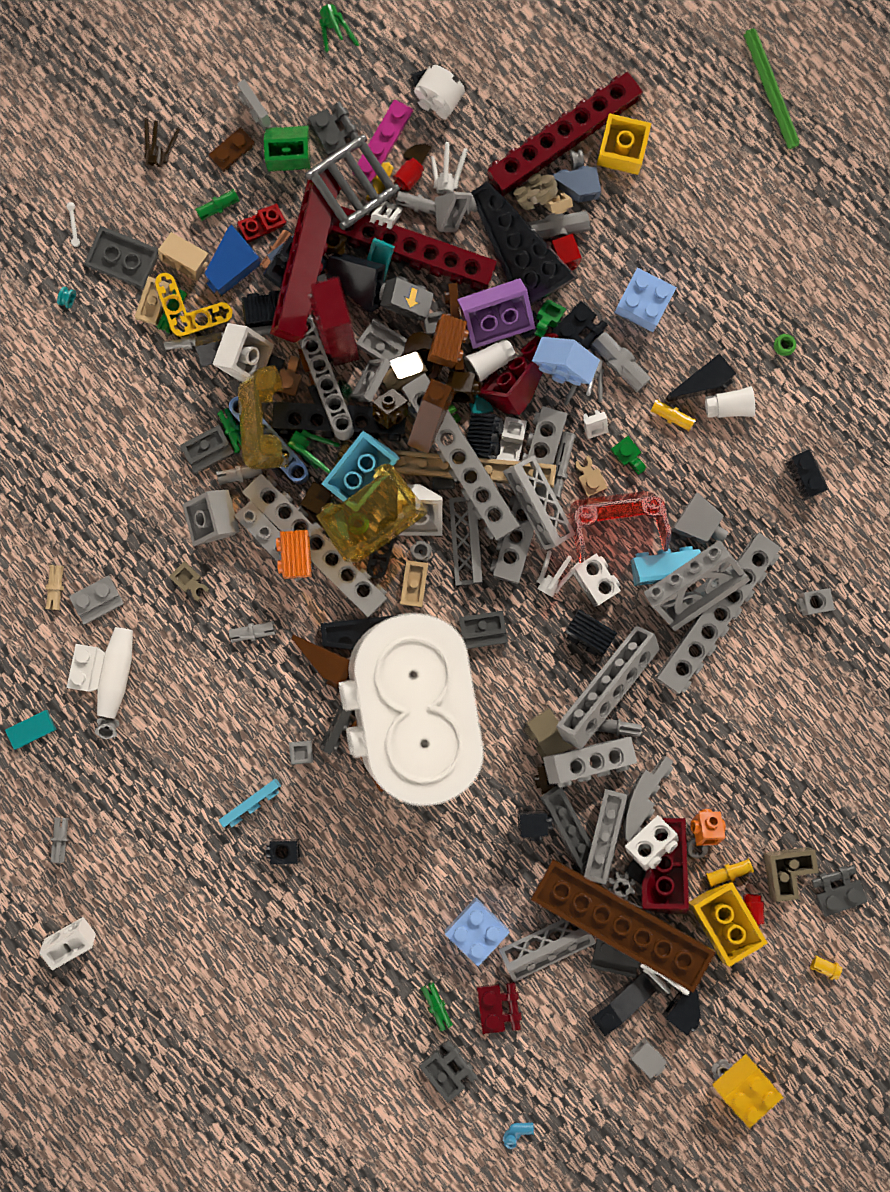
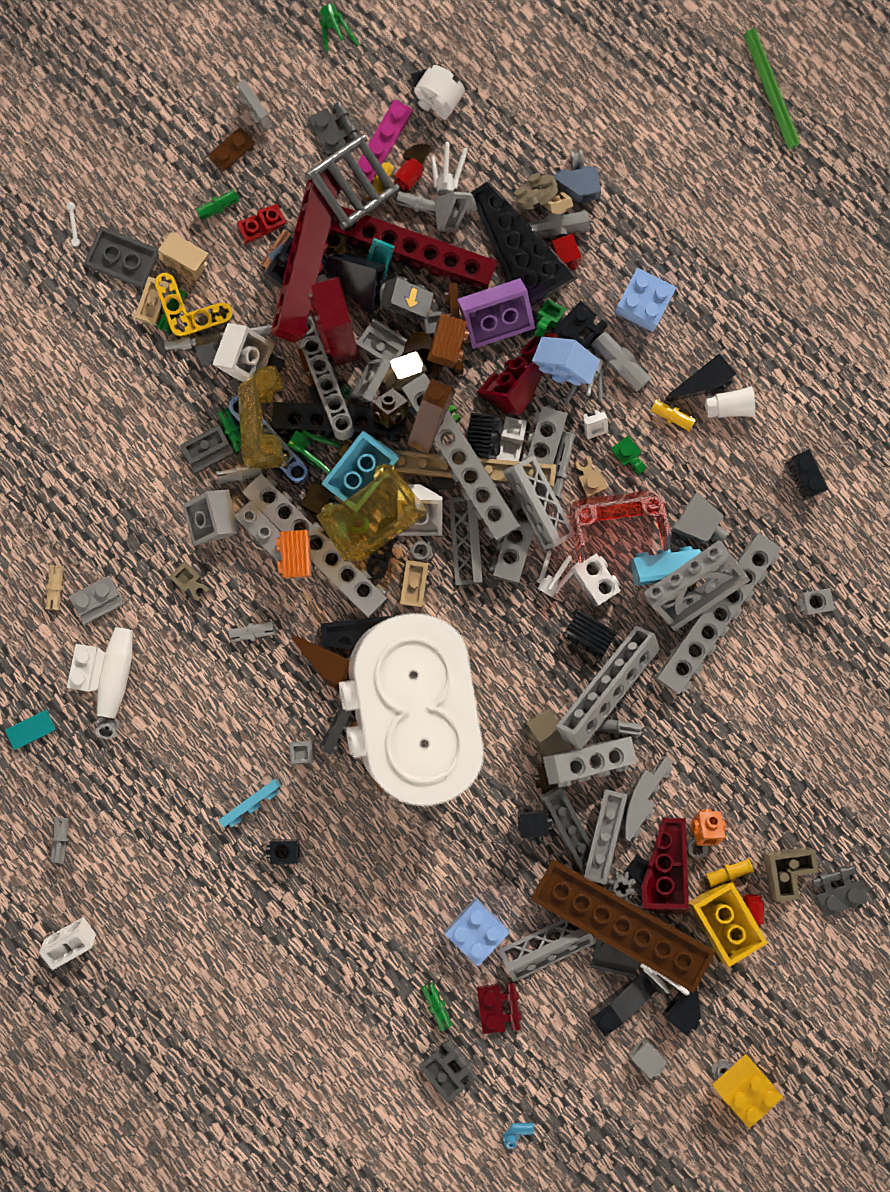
teal bush [57,286,76,309] -> none
dark brown plant [144,117,180,167] -> none
blue slope [204,225,261,296] -> none
black brick [242,290,280,328] -> none
green slope [264,126,311,172] -> none
medium nougat plate [274,355,302,397] -> none
white tile [370,201,403,229] -> none
dark brown brick [446,371,481,404] -> none
dark grey plate [459,611,508,649] -> none
white plant [464,339,516,383] -> none
teal tile [469,396,494,414] -> none
dark red brick [487,71,643,197] -> none
yellow brick [596,113,652,175] -> none
white brick [625,815,678,871] -> none
bright green plate [774,334,796,356] -> none
yellow pin [810,955,842,980] -> none

